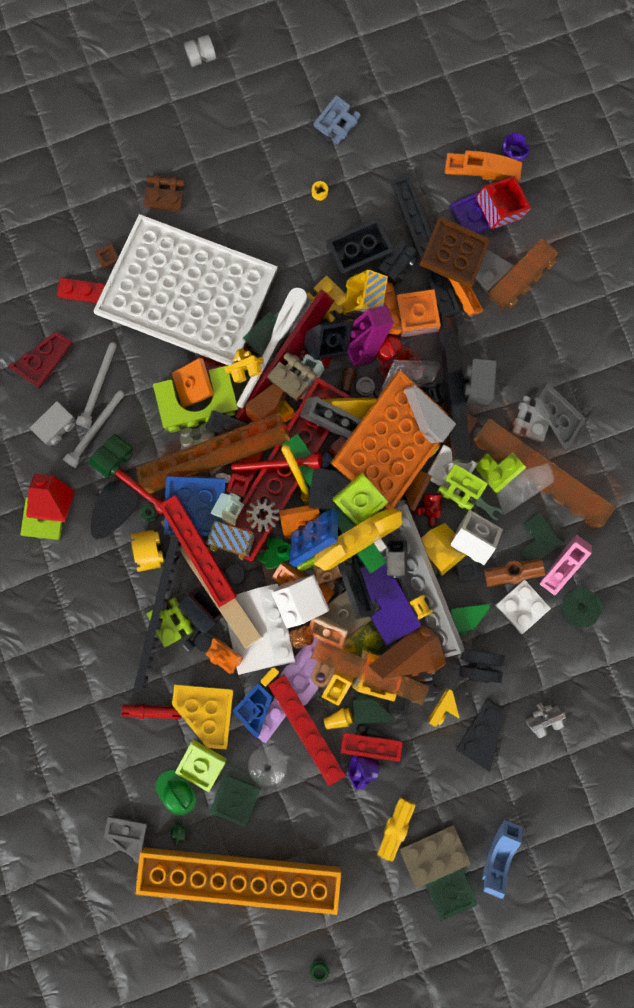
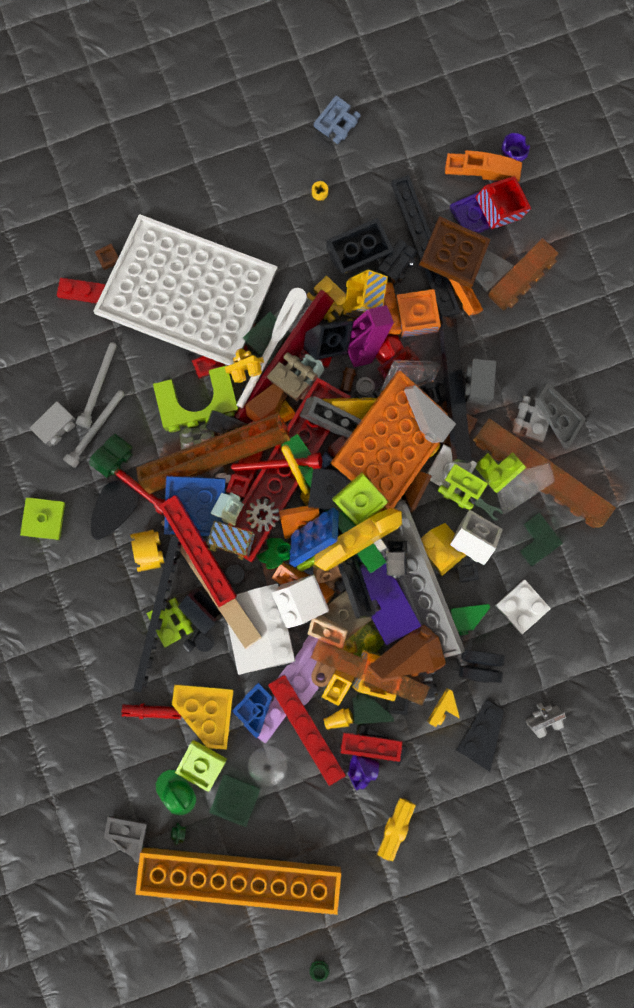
dark red wing [7,332,73,389] -> none
red slope [26,473,75,522] -> none
dark green plate [140,503,159,522] -> none
reddish brown plate [144,174,185,212] -> none
orange plate [172,359,214,408] -> none
light grey wheel [184,34,216,67] -> none
orange hips [205,638,243,674] -> none
yellow tile [260,667,279,687] -> none
clear orange wheel [289,626,314,649] -> none
dark tan plate [400,825,471,889] -> none
yellow bush [409,595,433,620] -> none
red piece [414,493,442,526] -> none
clear green plate [426,869,477,921] -> none
medium blue arch [482,820,523,899] -> none
dark orange piece [484,558,545,587] -> none
bright pink slope [540,534,592,595] -> none
clear green plate [562,588,602,627] -> none

